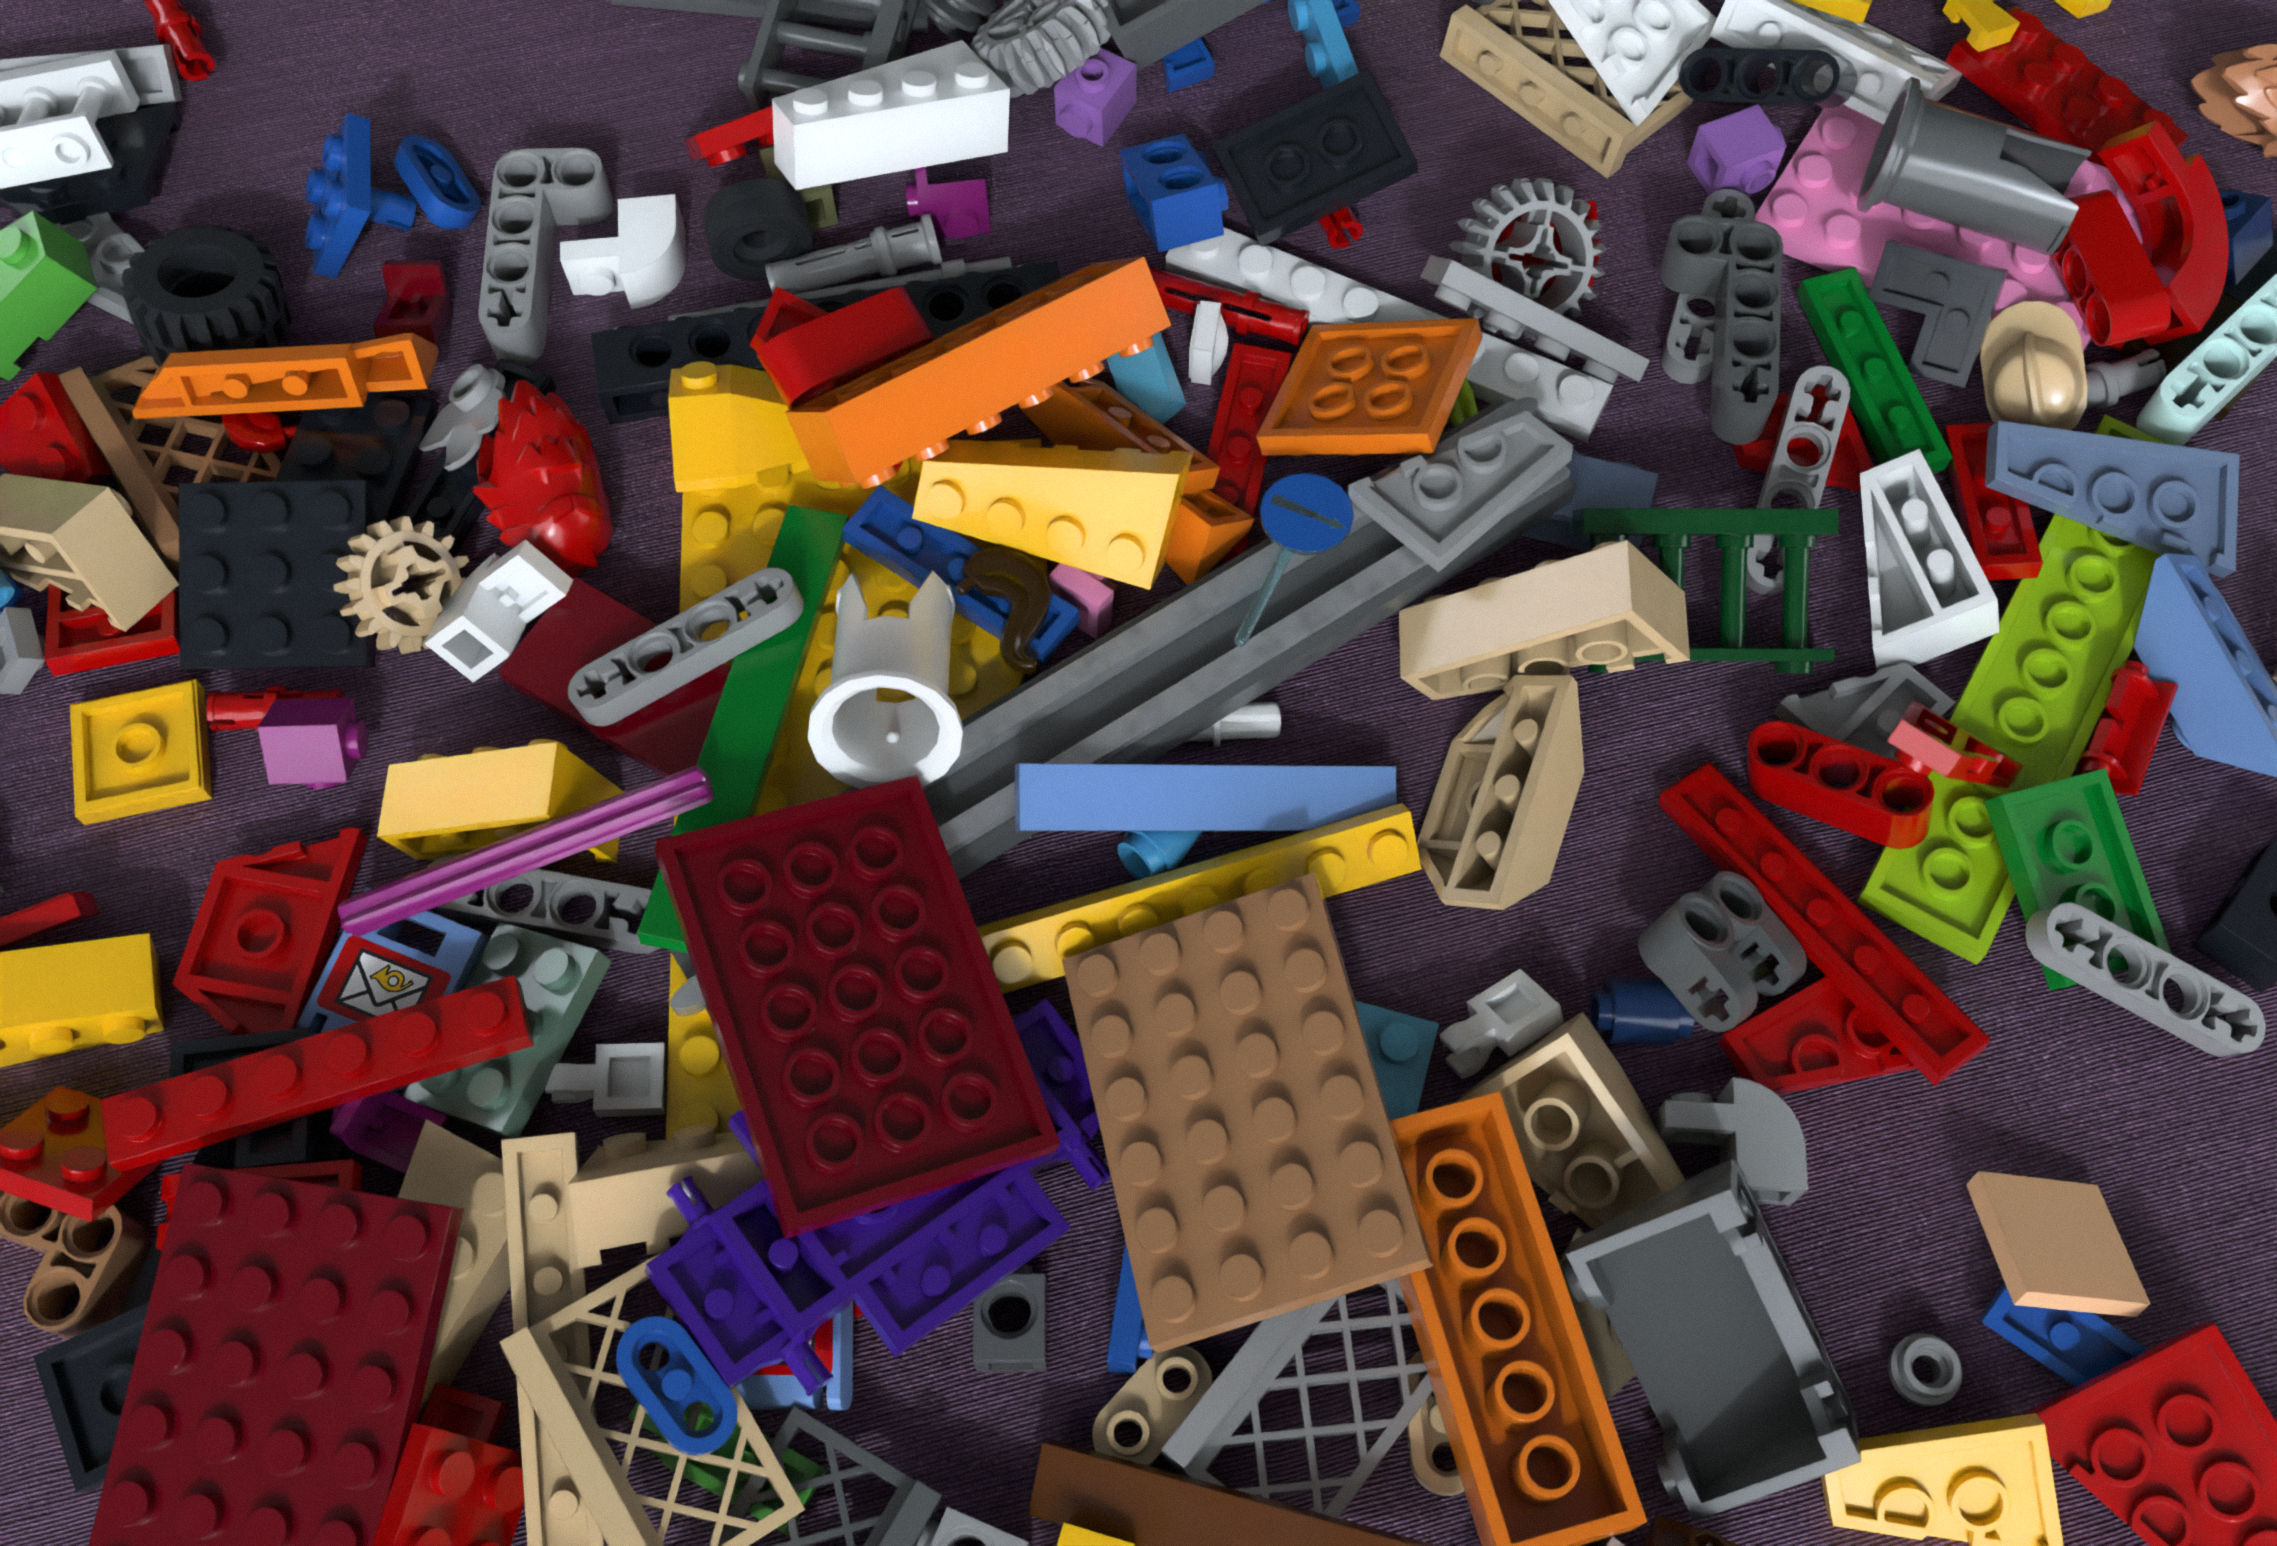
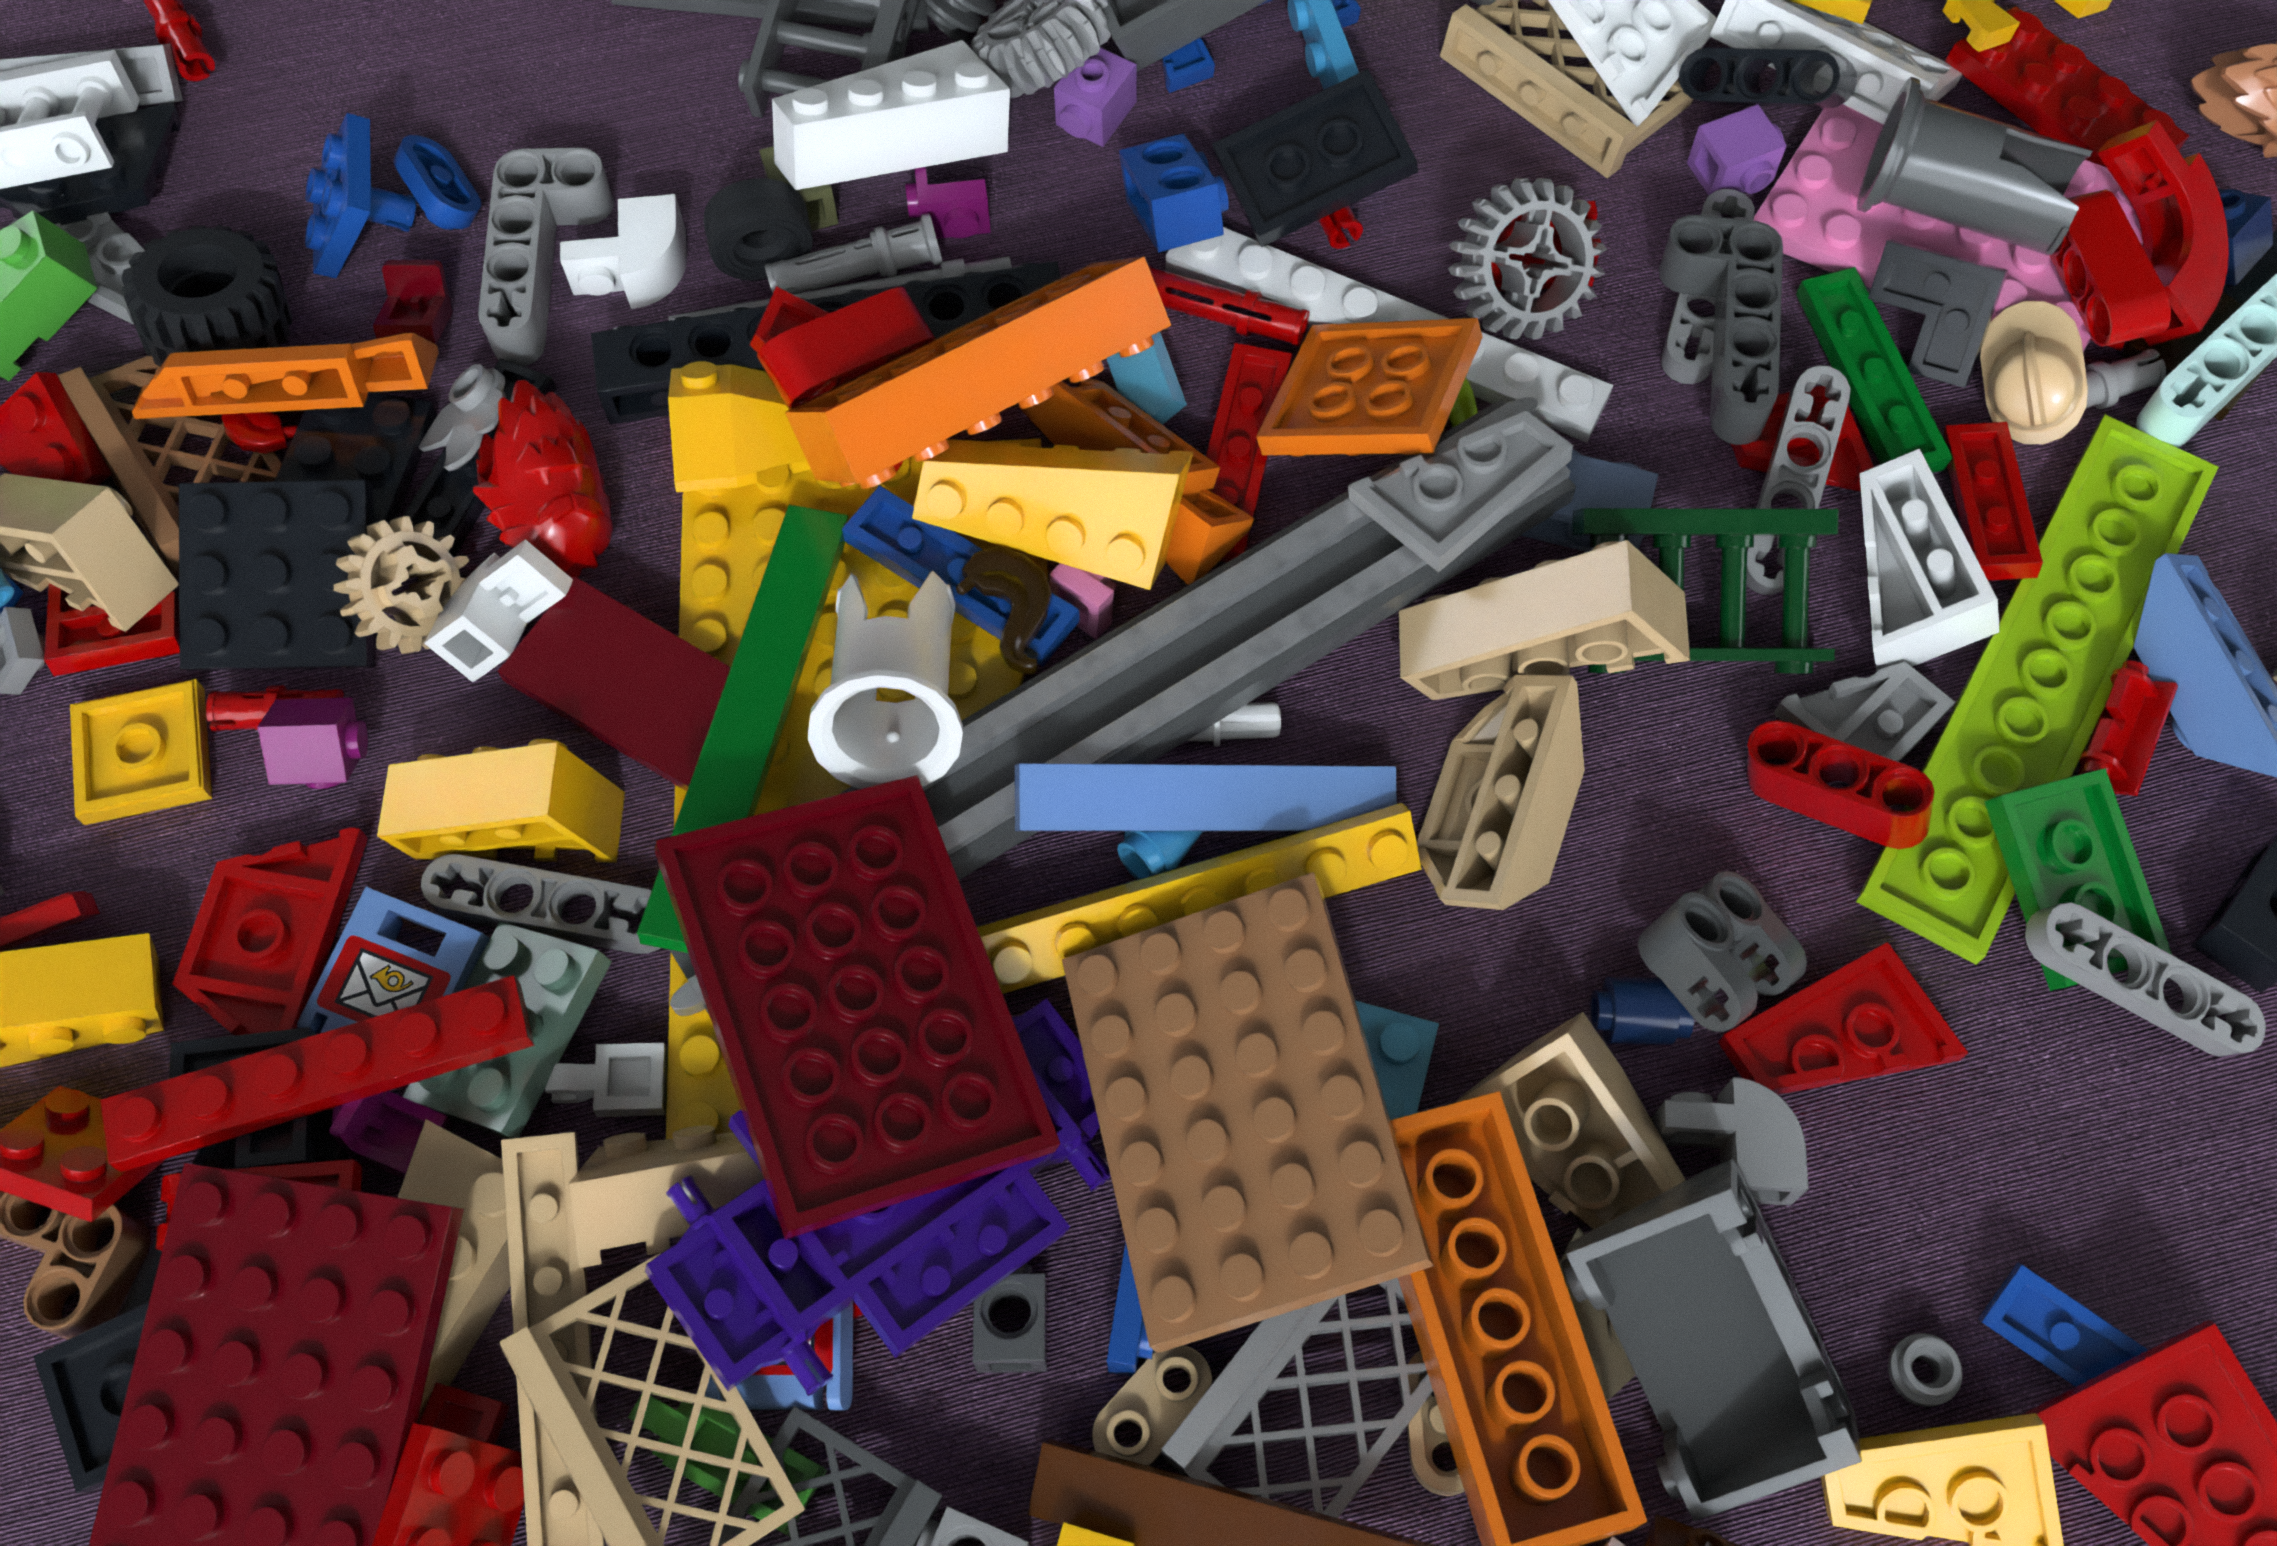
magenta axle [337,766,714,936] -> none
light grey beam [568,568,804,726] -> none
blue plate [616,1316,738,1456] -> none
red plate [684,106,774,168] -> none
white tile [1188,300,1228,385] -> none
blue piece [1234,473,1354,647] -> none
light grey plate [1420,255,1650,385] -> none
white plate [1440,969,1564,1079] -> none
red tile [1658,761,1991,1086] -> none
red wing [1887,699,2023,788] -> none
light nougat tile [1966,1171,2151,1317] -> none
sand blue wing [1985,420,2240,578] -> none

